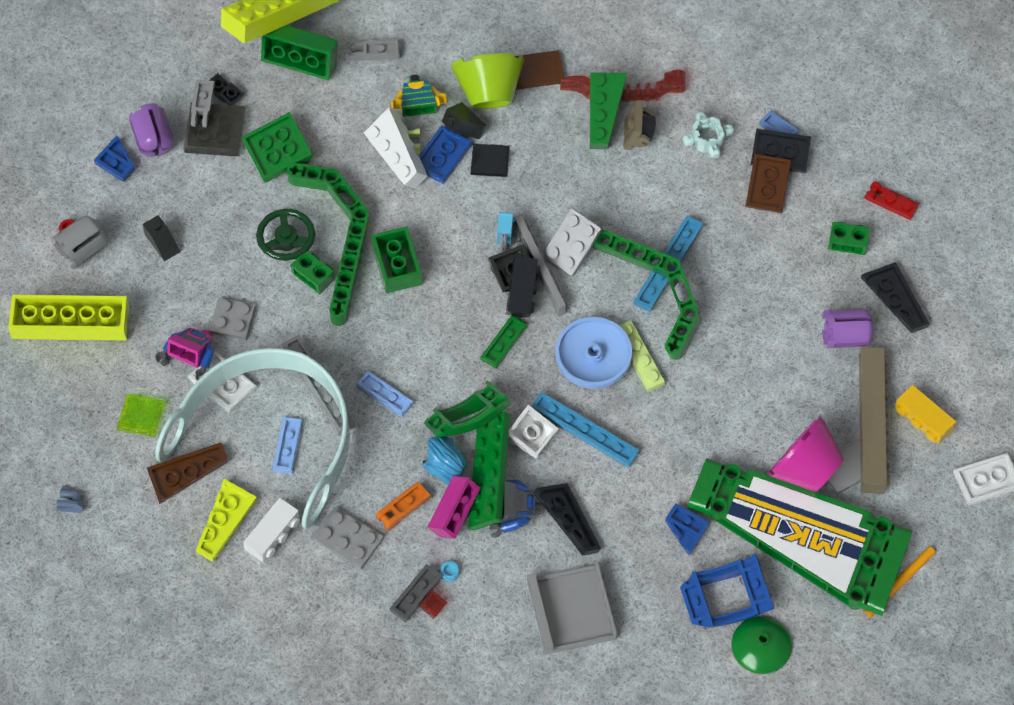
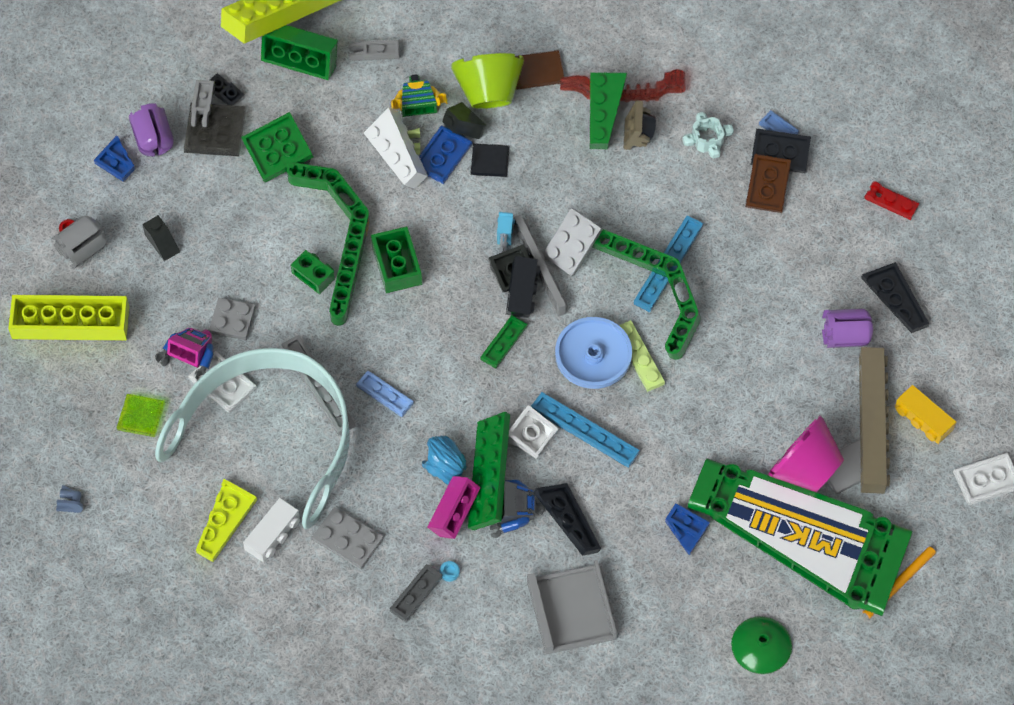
reddish brown wing [147,442,228,504] -> none
dark green piece [256,208,316,261] -> none
light blue tile [273,417,303,474] -> none
orange plate [375,482,431,531] -> none
clear red plate [418,590,447,619] -> none
green wedge [424,381,512,438] -> none
blue wedge [680,554,775,628] -> none
green brick [828,222,870,255] -> none

